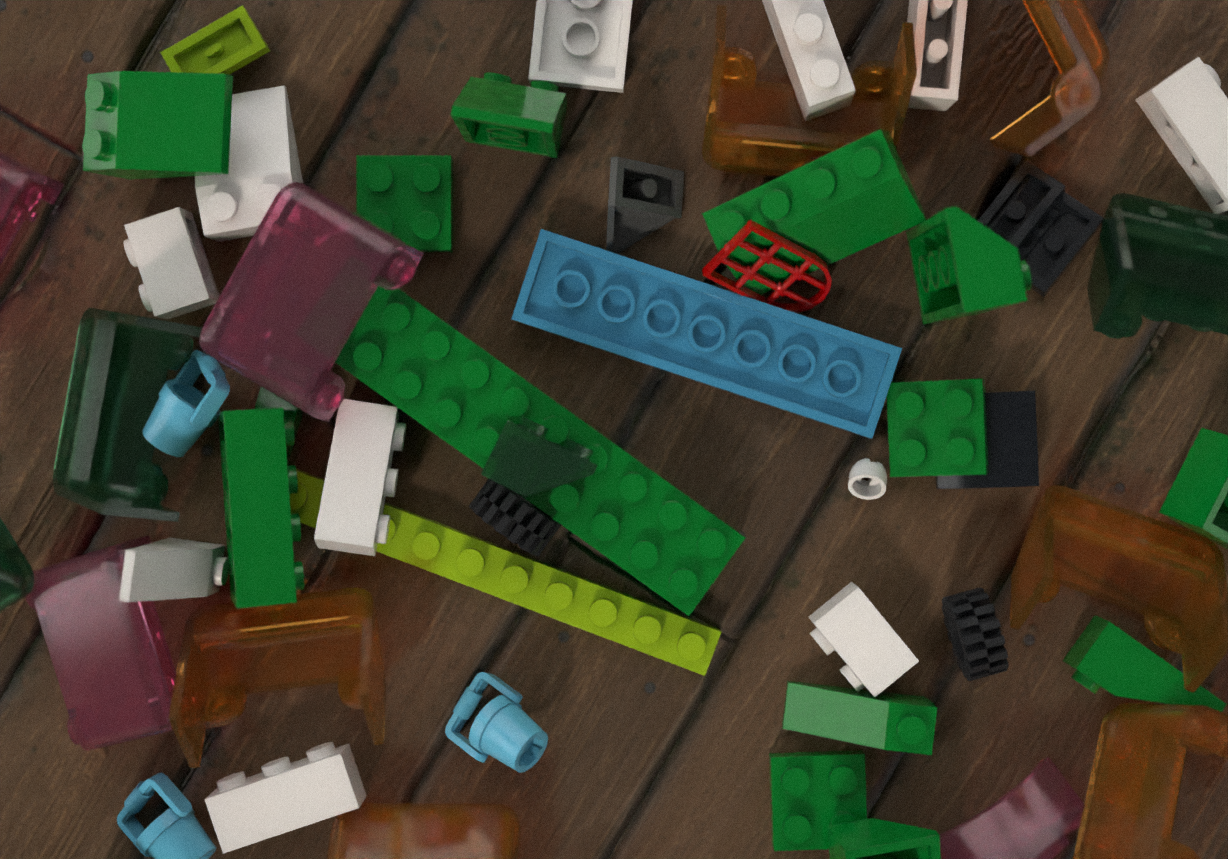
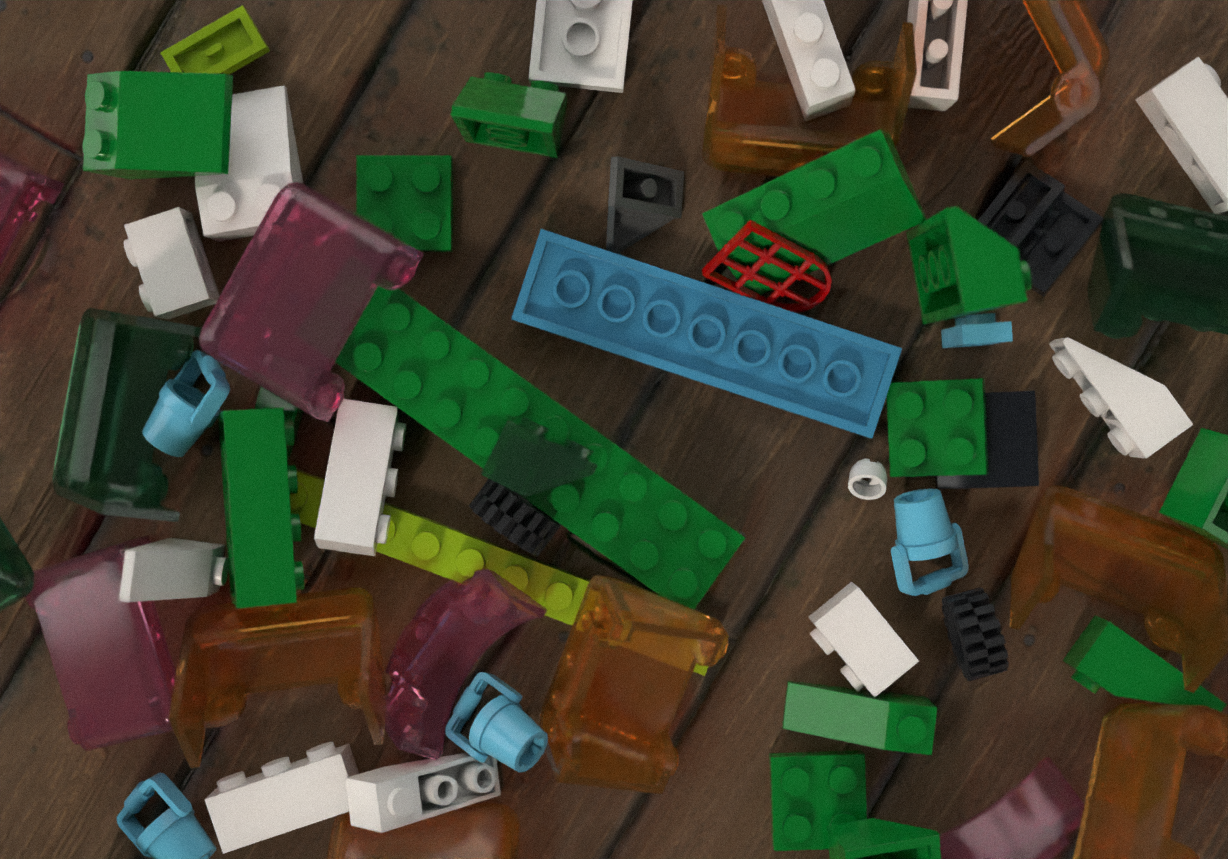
none -> white slope [345,752,501,833]
none -> clear pink windscreen [378,569,547,760]
none -> clear orange windscreen [540,575,729,794]
none -> medium azure piece [891,488,969,596]
none -> medium azure plate [941,313,1013,349]
none -> white slope [1049,337,1193,458]

